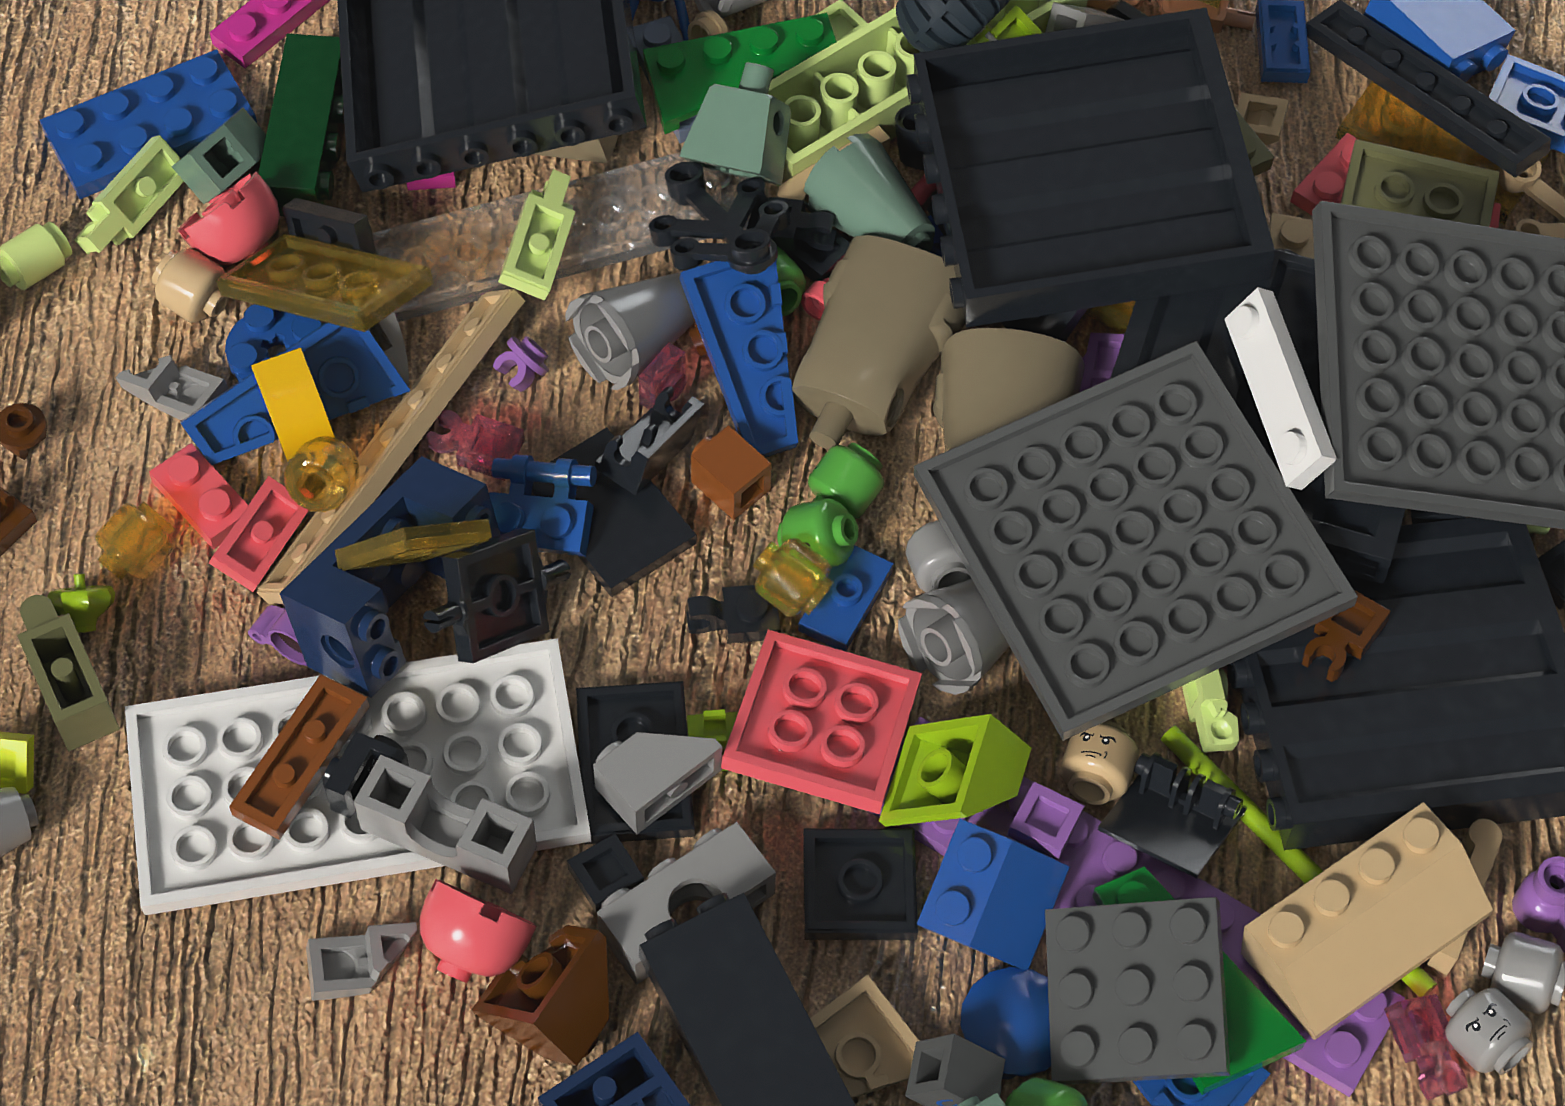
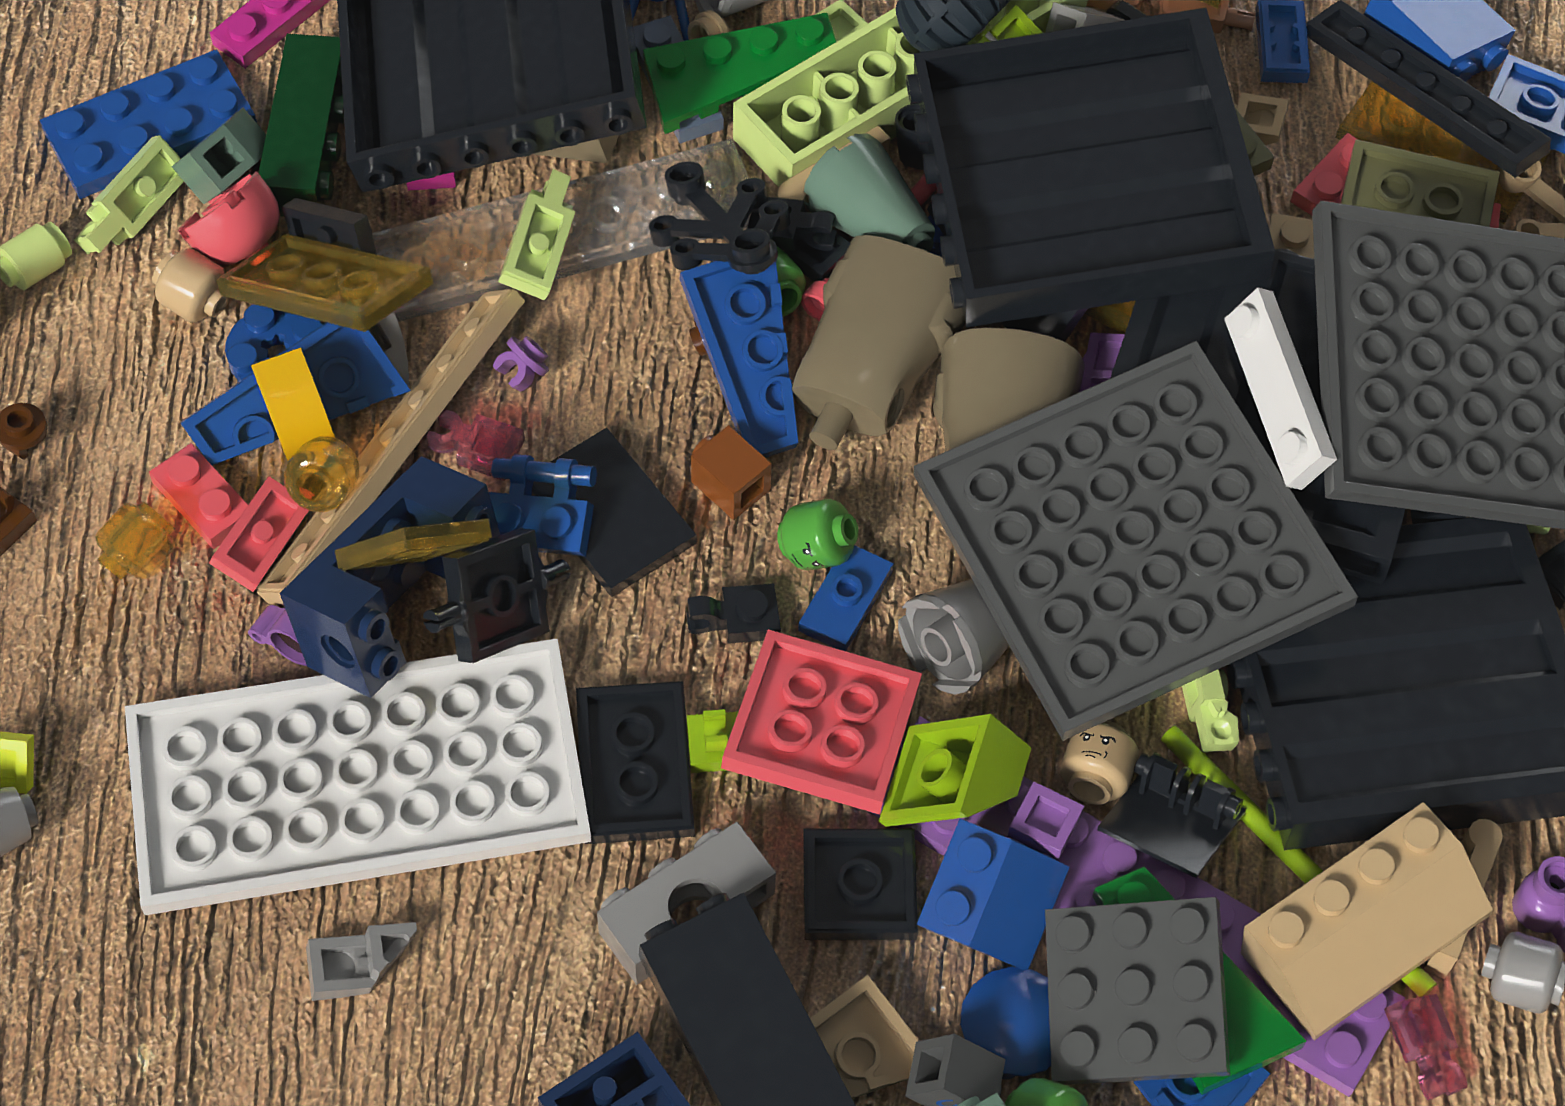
olive brick [17,595,120,752] -> none
lime piece [47,573,115,633] -> none
light grey slope [115,355,229,421] -> none
dark orange plate [229,674,370,840] -> none
black bracket [323,731,409,818] -> none
light grey arch [354,755,537,894] -> none
coral cylinder [420,879,537,983] -> none
reddish brown slope [471,925,609,1066] -> none
light grey cone [565,272,695,390] -> none
black plate [567,834,644,913] -> none
light grey slope [593,732,722,834] -> none
black hinge [594,386,704,496] -> none
clear pink plate [638,342,688,409] -> none
sand green torso [680,62,791,186] -> none
clear yellow head [752,538,834,617] -> none
bright green head [808,442,884,519] -> none
light grey head [905,520,972,593] -> none
reddish brown plate [1302,589,1391,682] -> none
light grey head [1445,988,1533,1075] -> none

